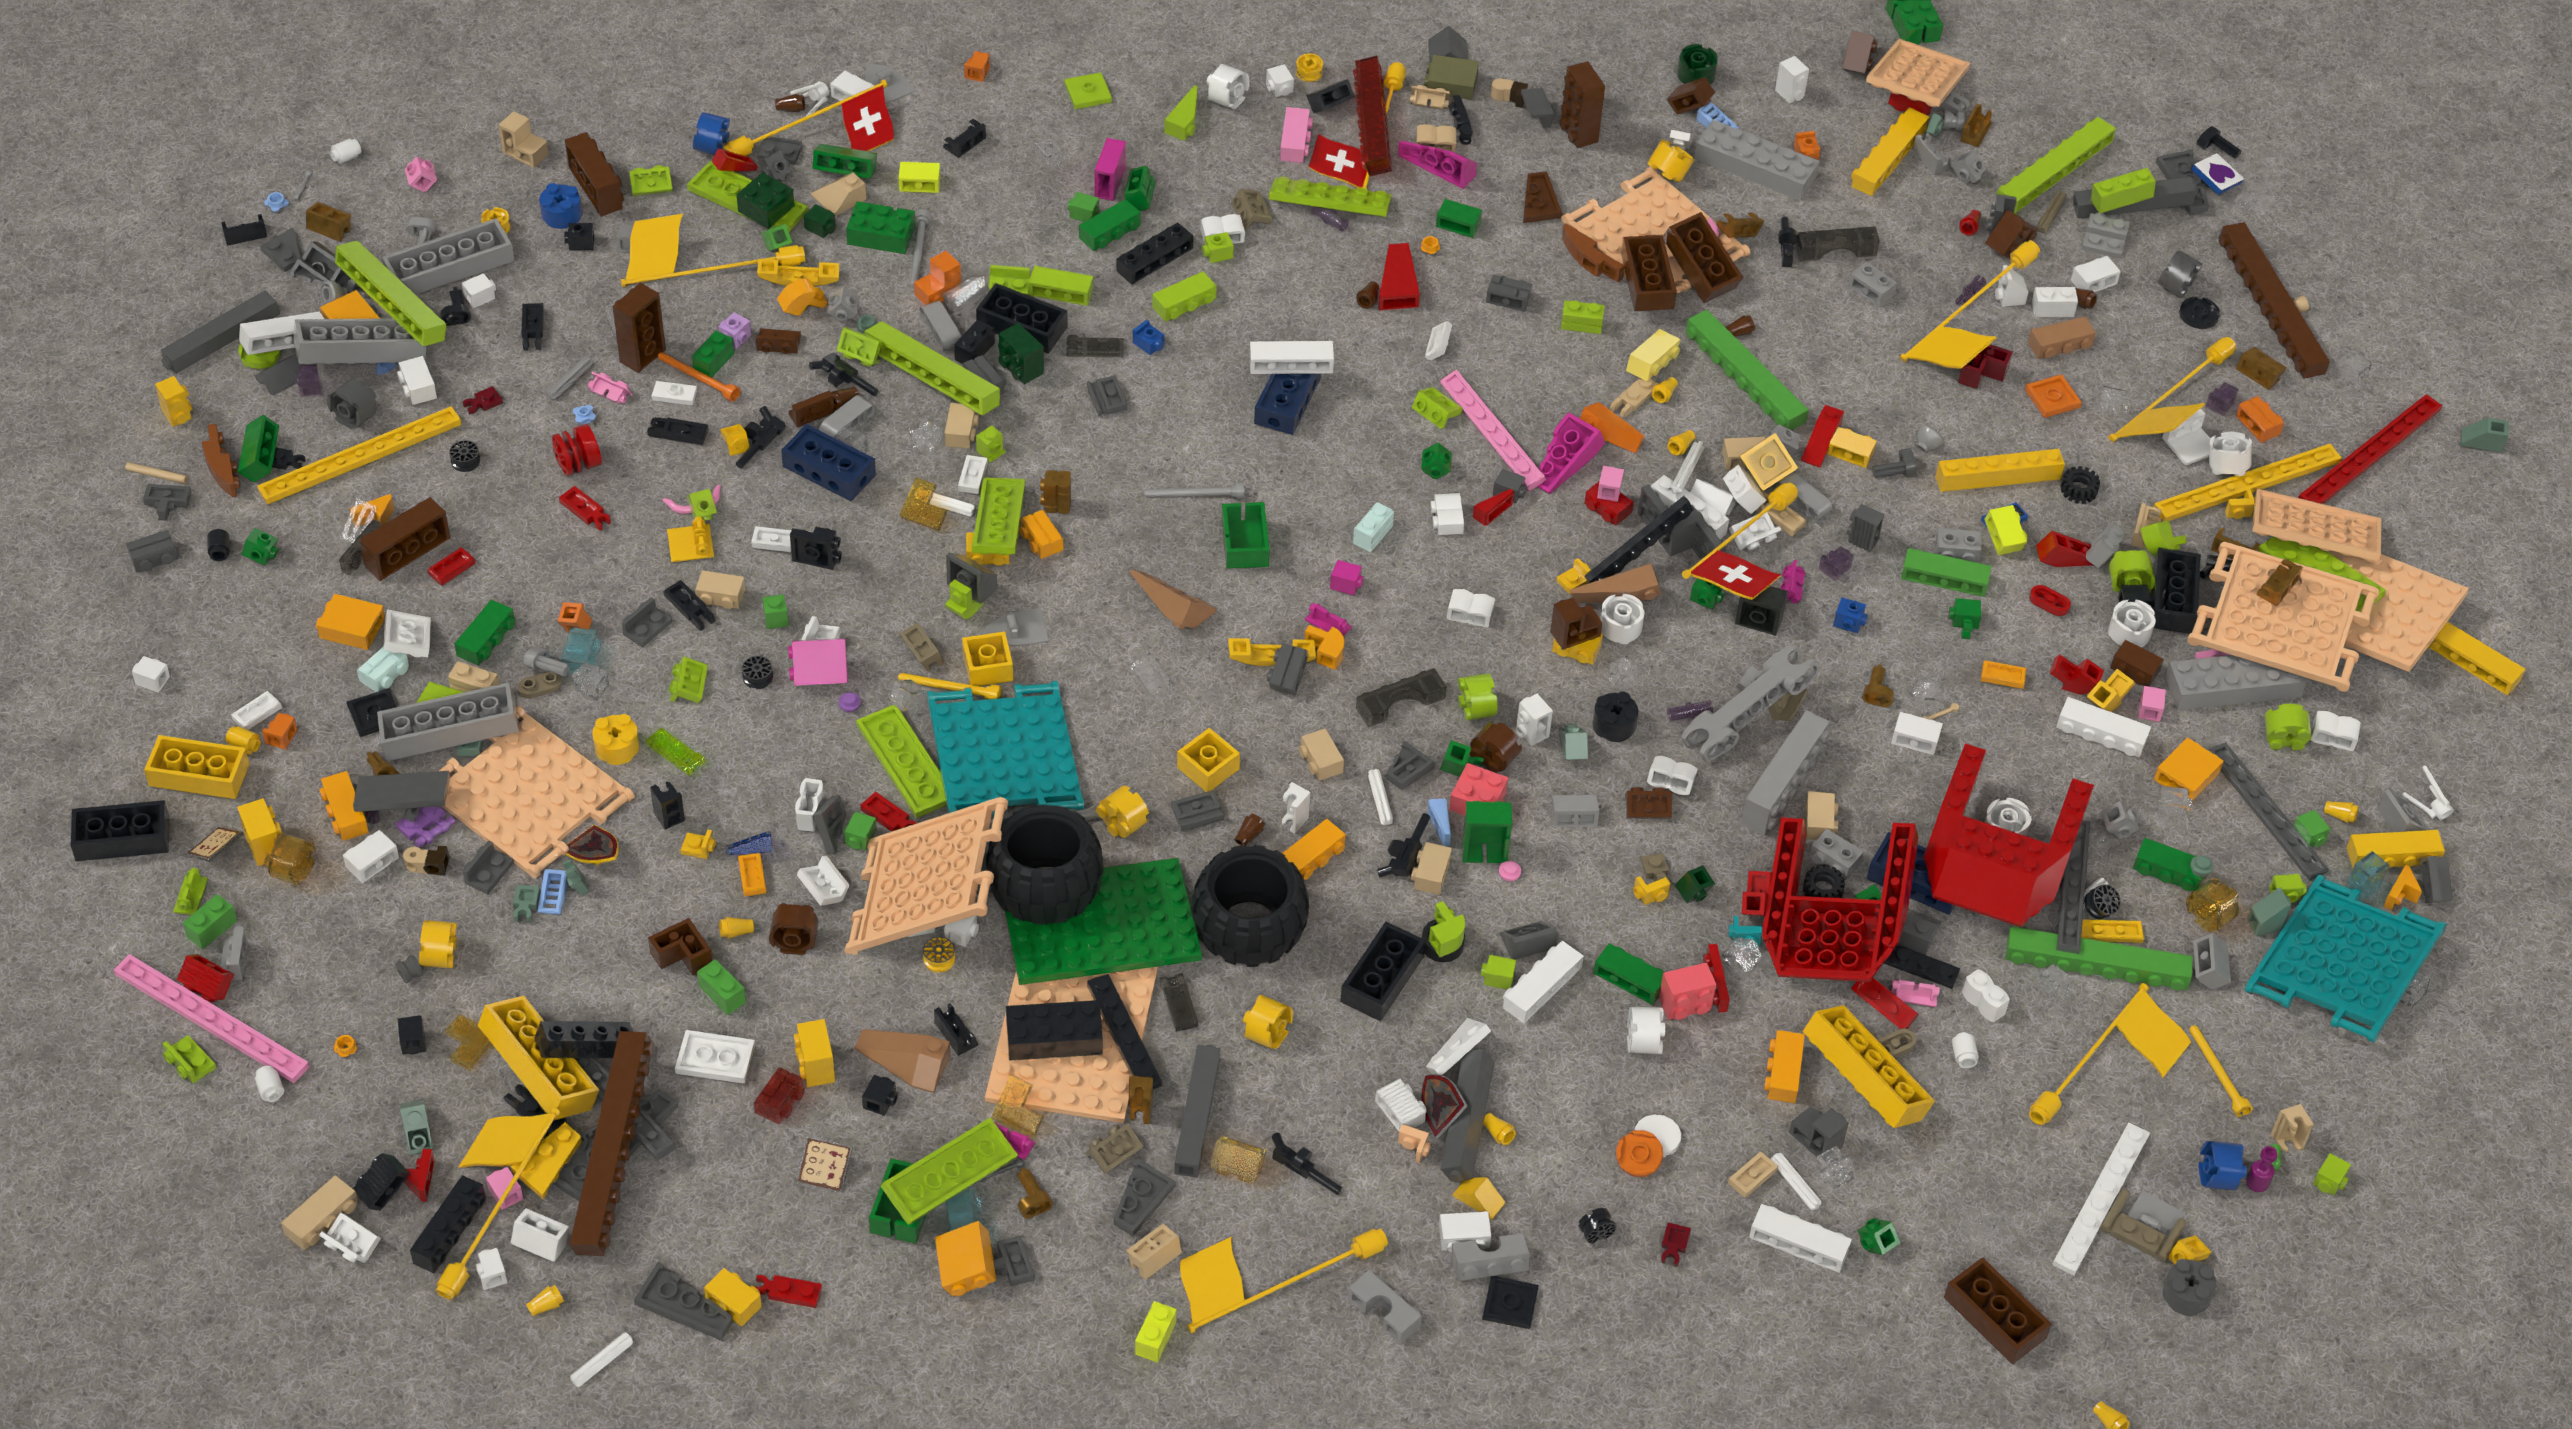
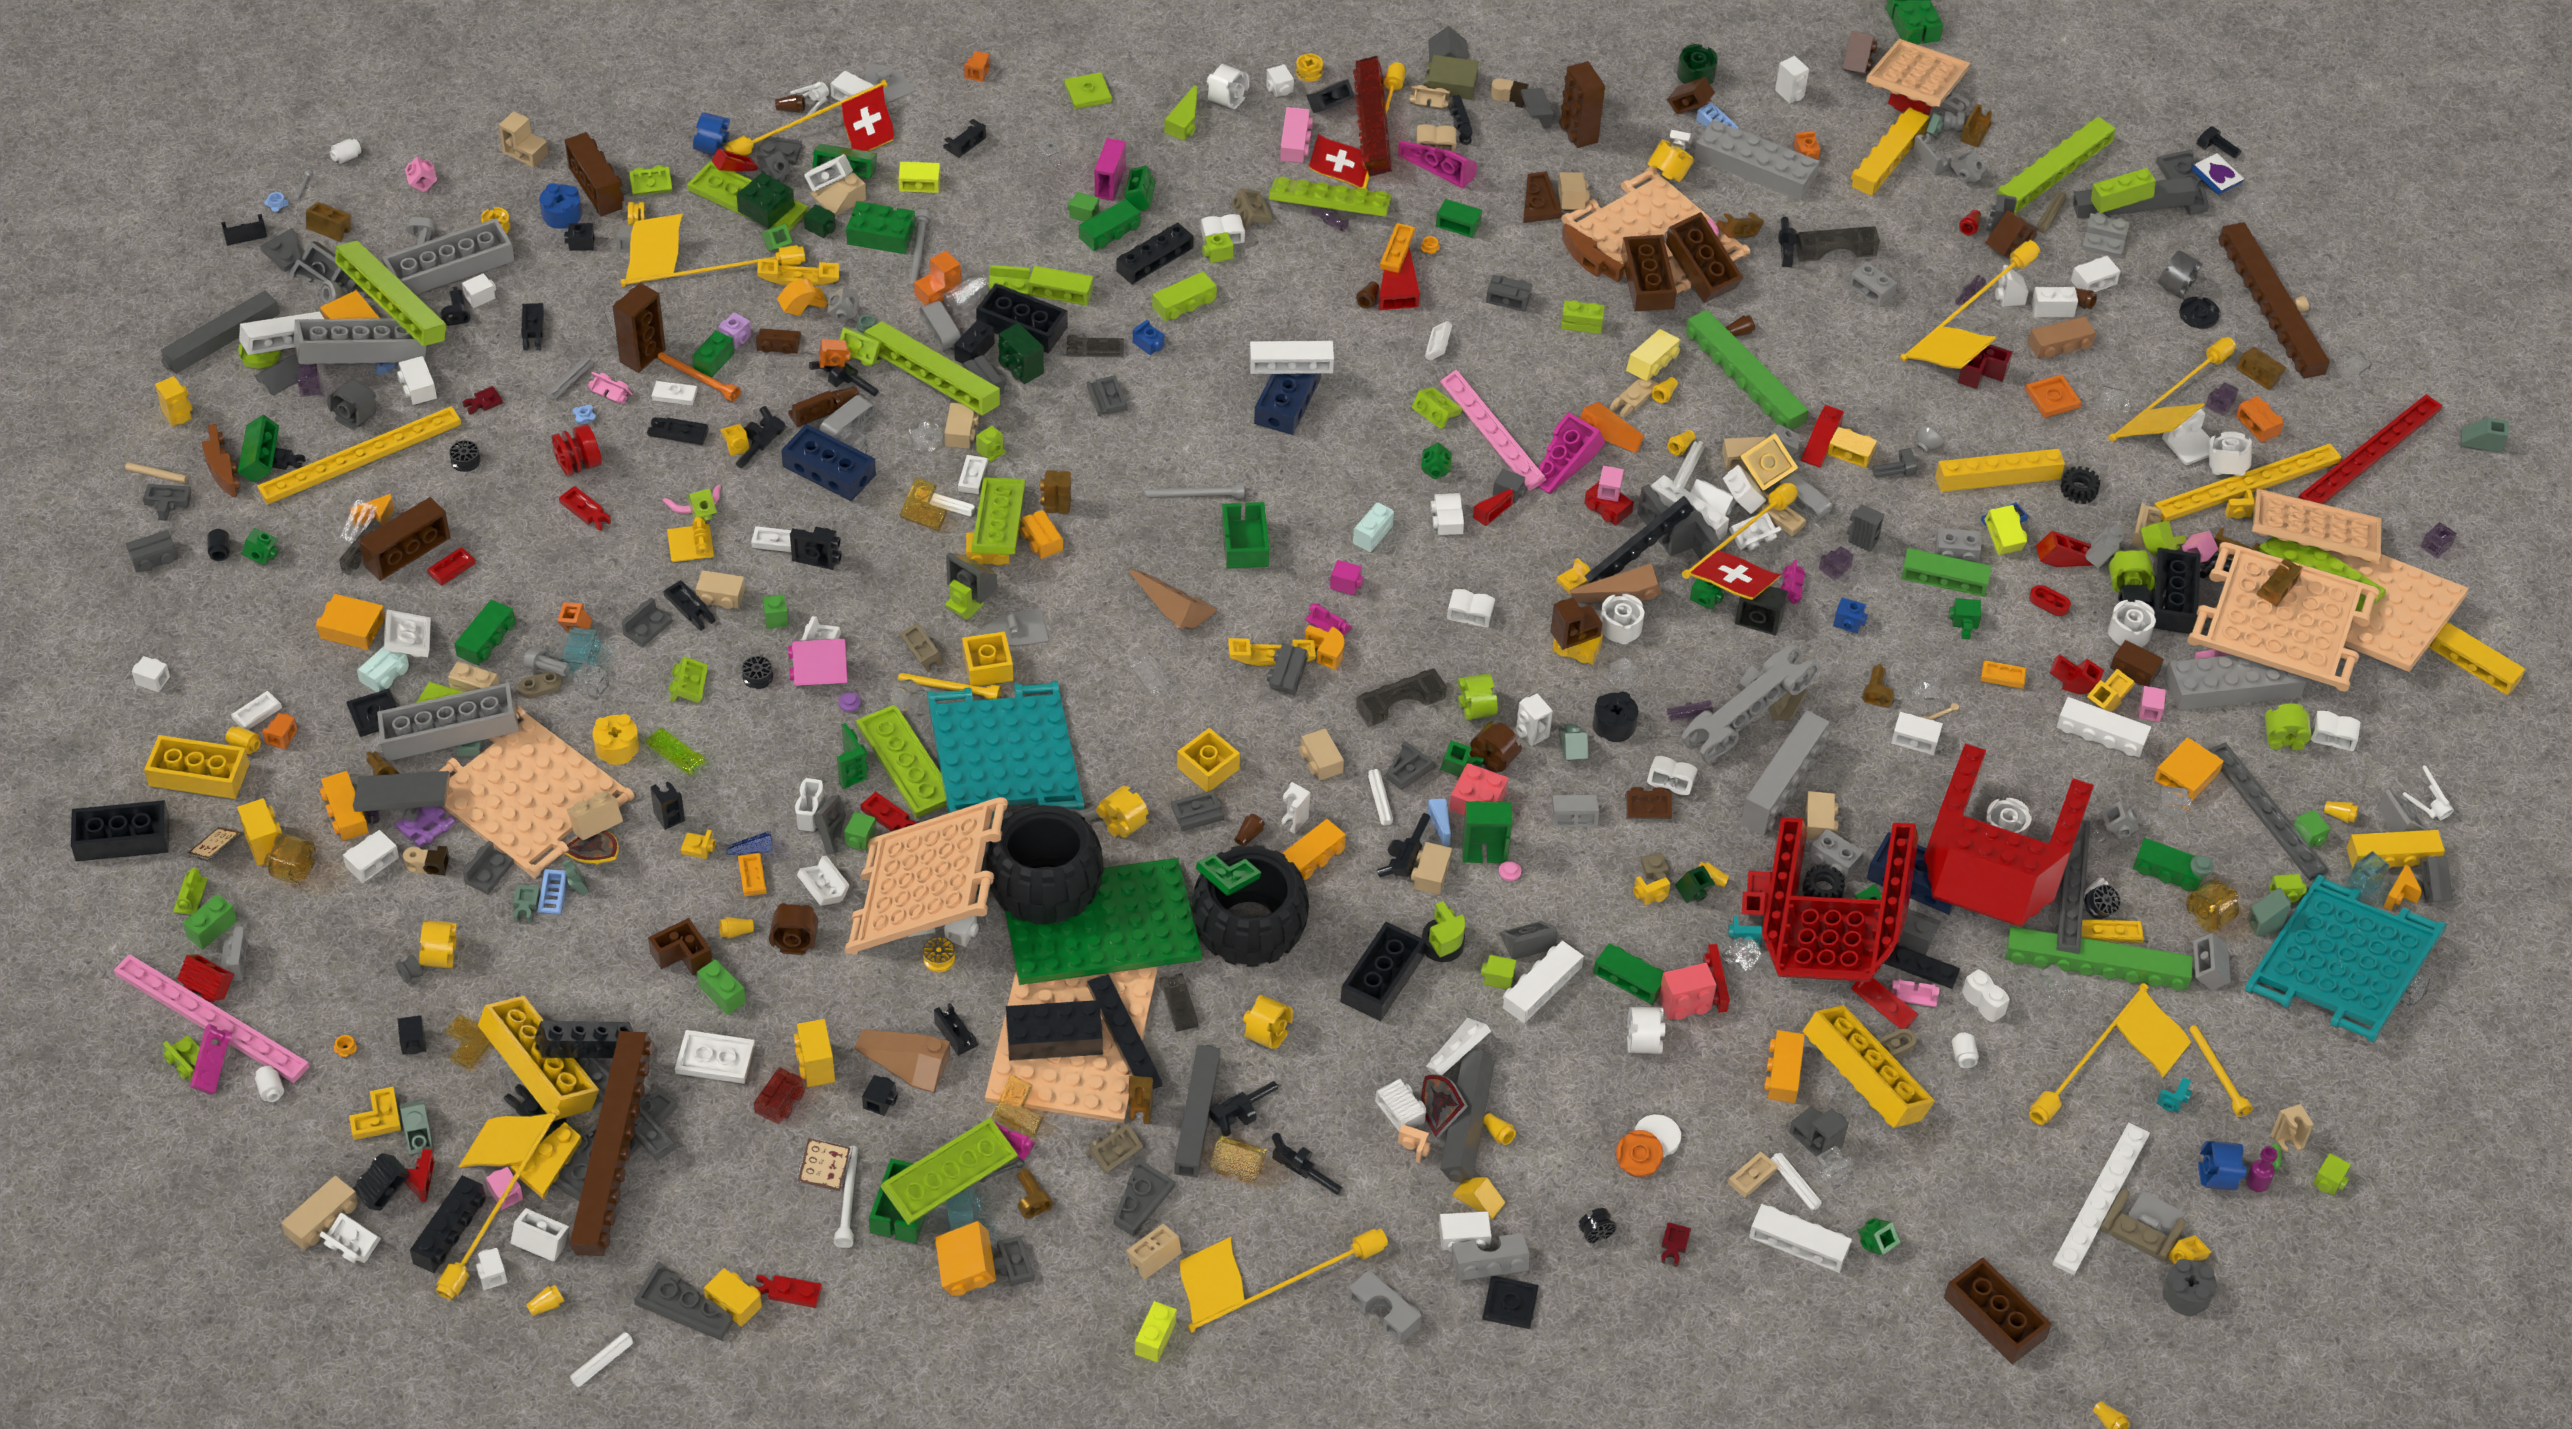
none -> dark pink plate [190,1024,232,1094]
none -> yellow plate [349,1087,401,1140]
none -> tan brick [567,791,623,840]
none -> yellow wheel [628,202,647,225]
none -> white brick [805,154,853,192]
none -> orange brick [819,339,850,368]
none -> white piece [834,1146,858,1248]
none -> green bracket [837,723,869,789]
none -> green plate [1195,854,1261,896]
none -> black piece [1210,1081,1278,1137]
none -> light orange tile [1380,223,1416,273]
none -> tan brick [1558,172,1589,209]
none -> yellow cone [1698,861,1729,888]
none -> teal bracket [2156,1077,2192,1113]
none -> bright pink brick [2182,531,2219,563]
none -> clear purple brick [2420,522,2457,559]

